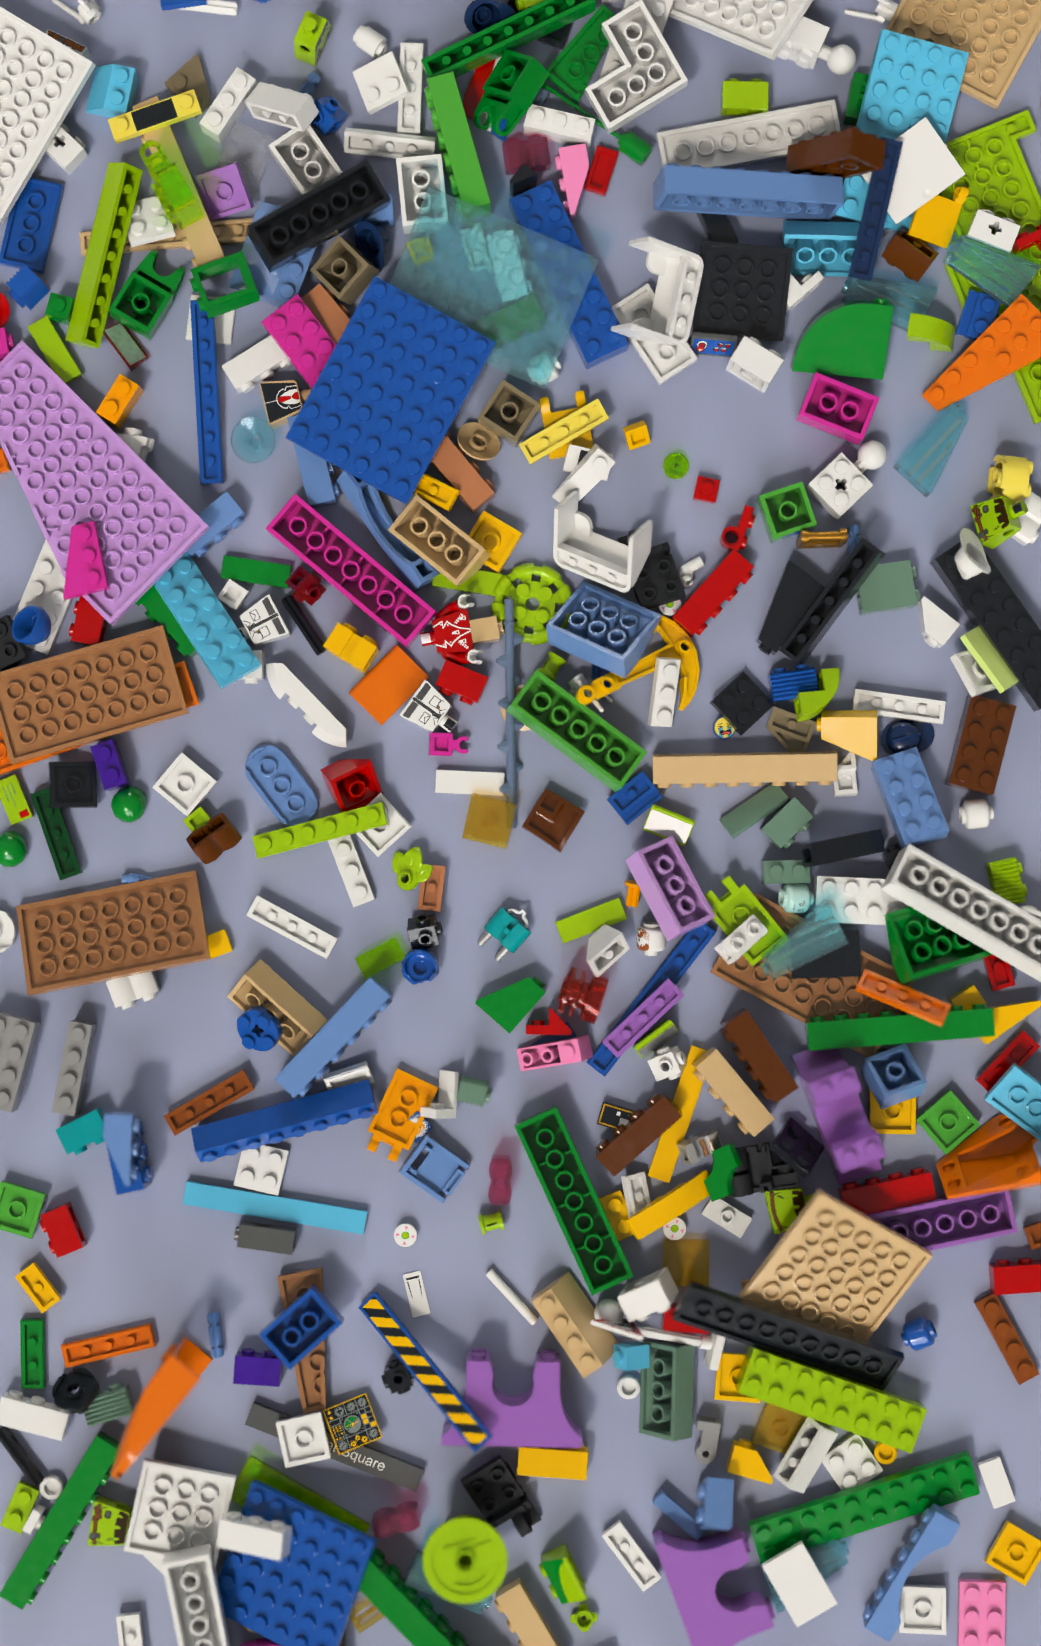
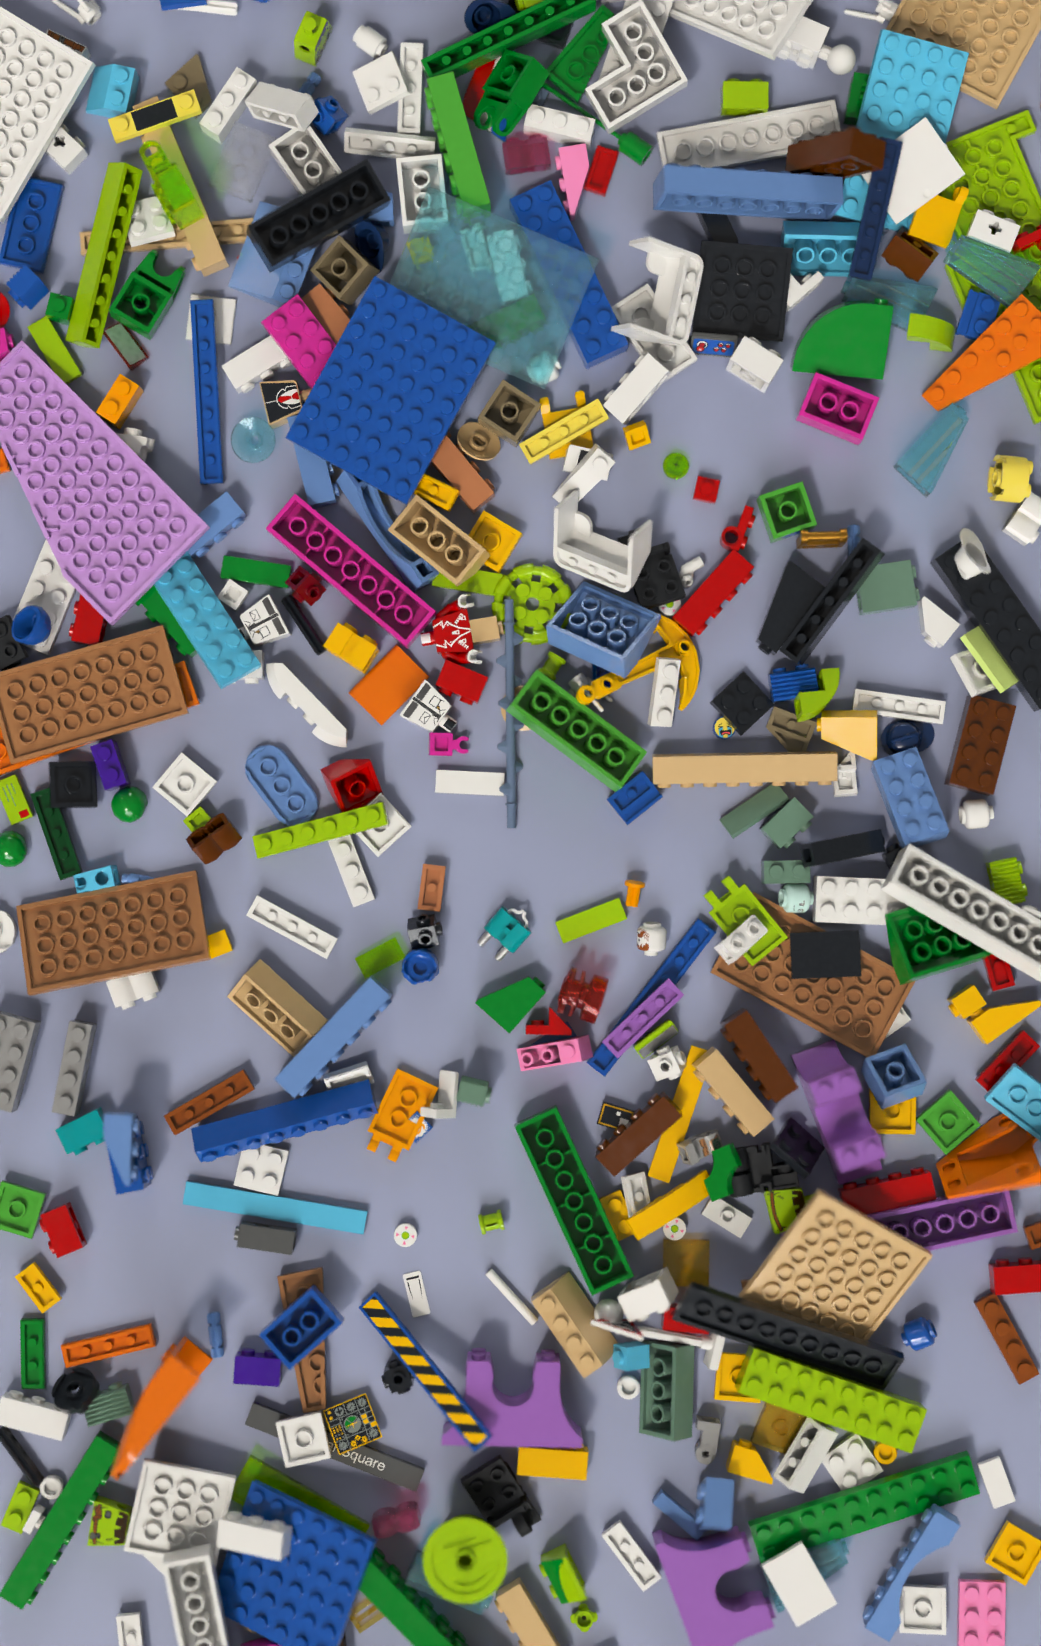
dark pink wing [63,521,110,600] -> none
green window [189,251,261,319] -> none
medium lavender plate [195,162,254,221] -> none
blue plate [237,1006,282,1051] -> none
lime plate [392,846,433,891] -> none
medium blue container [399,1134,471,1203] -> none
clear yellow plate [462,793,517,849] -> none
clear pink brick [488,1155,512,1205] -> none
black slope [510,164,537,198] -> none
reddish brown plate [522,788,585,853] -> none
white slope [586,924,630,978] -> none
lavender brick [625,836,715,941] -> none
slope [643,804,695,846] -> none
clear light blue slope [760,899,848,979] -> none
white brick [805,440,887,521] -> none
green brick [805,1003,995,1051] -> none
orange tile [855,969,951,1027] -> none
lime torso [970,496,1028,549] -> none
none -> medium azure leg [73,865,121,894]
none -> white brick [603,353,671,425]

